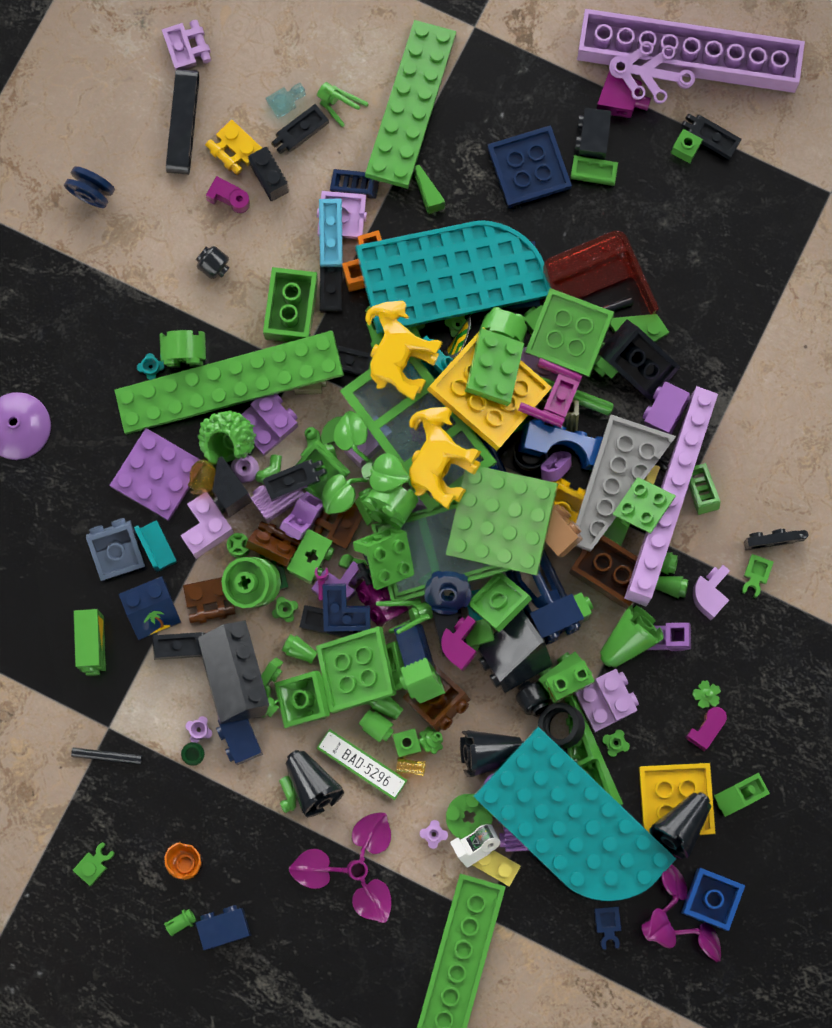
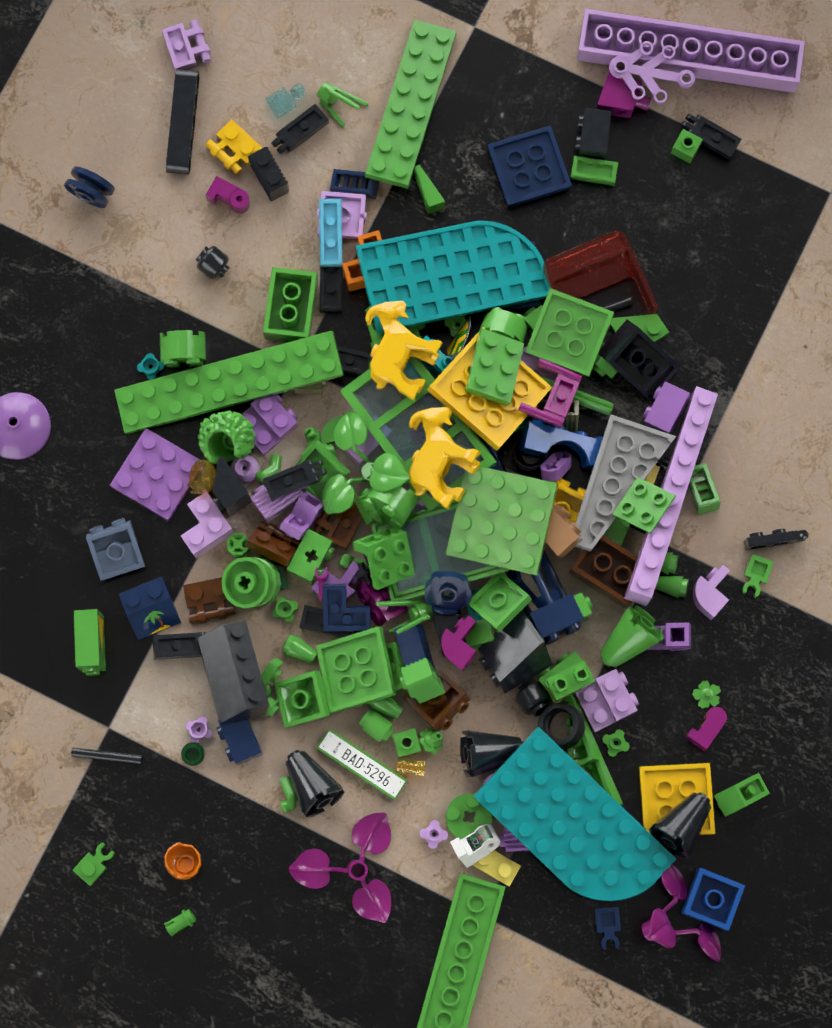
teal panel [134,520,177,572] -> none
dark blue brick [195,905,251,950] -> none

